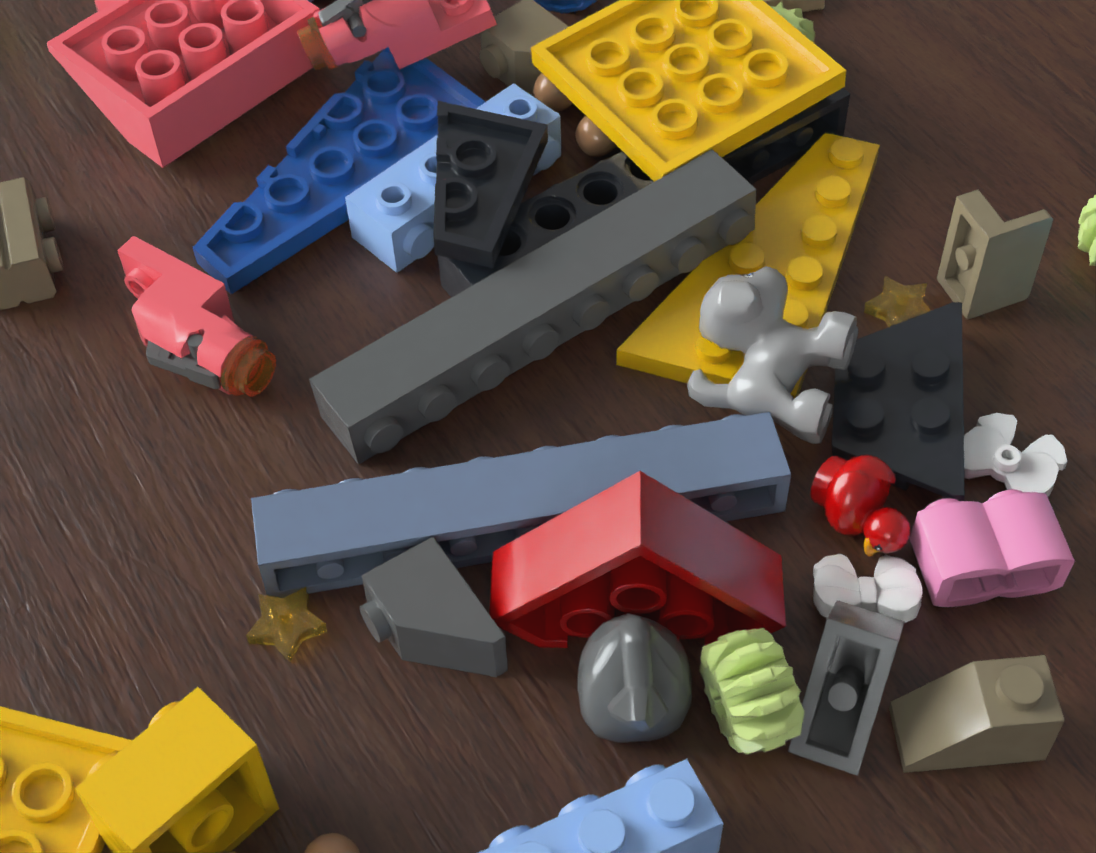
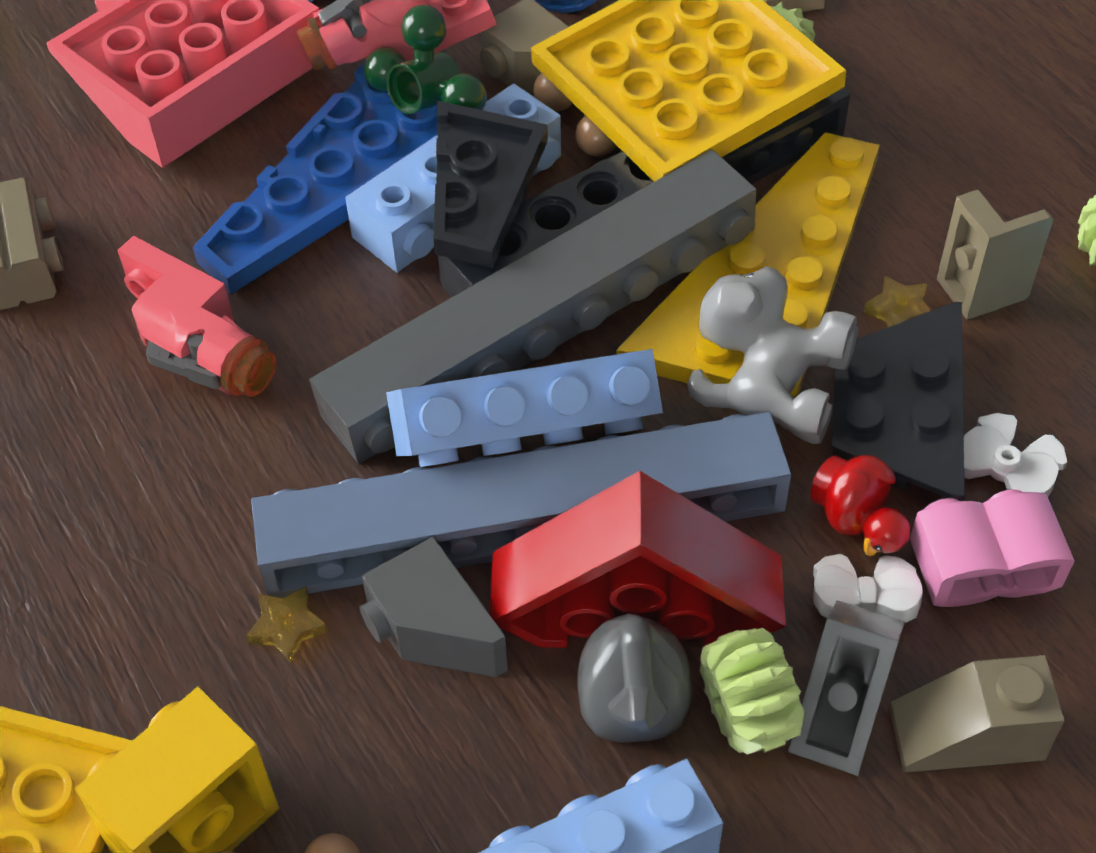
none -> dark green piece [364,5,487,114]
none -> light blue brick [386,349,663,467]

